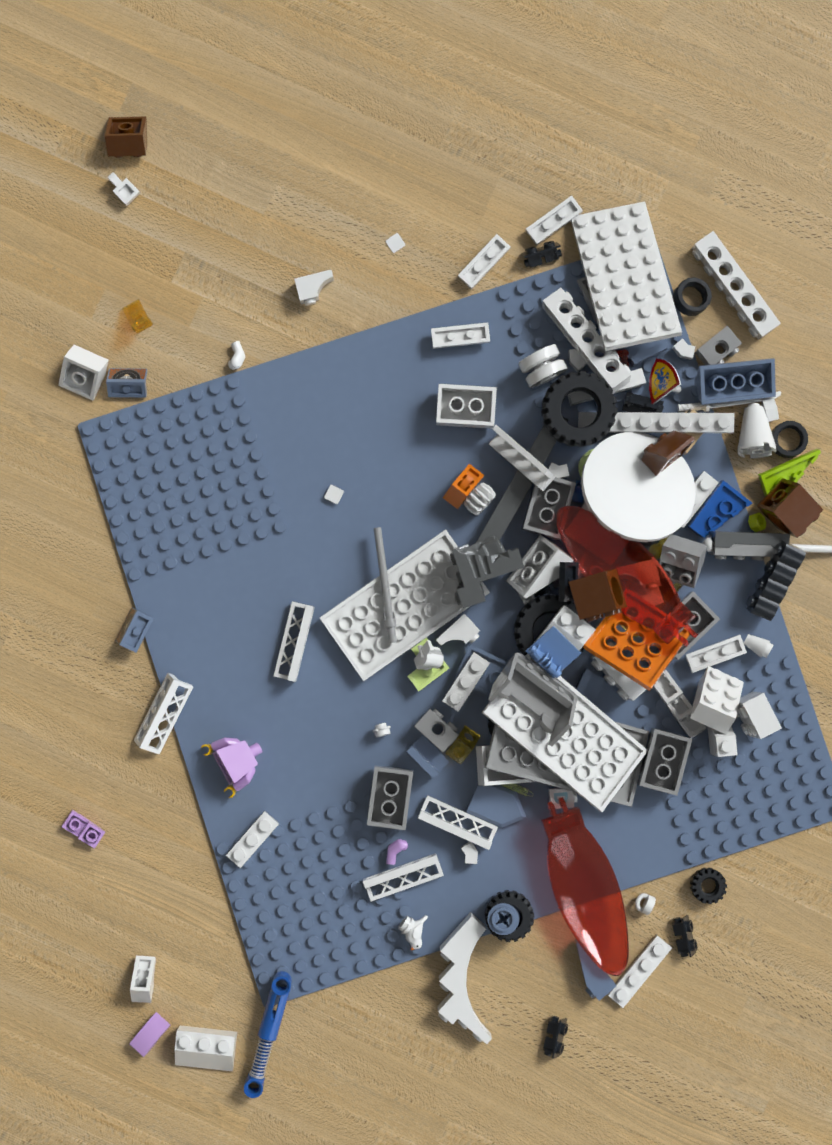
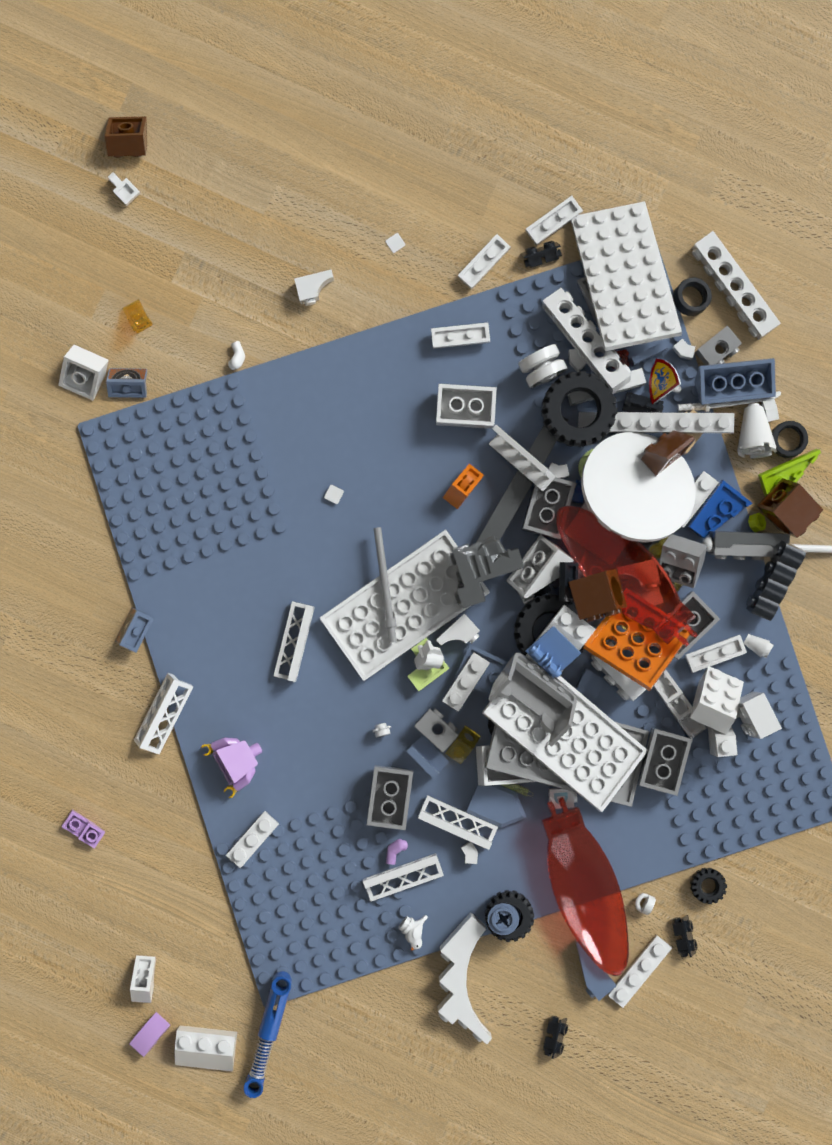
white gear [464,483,496,515] -> none

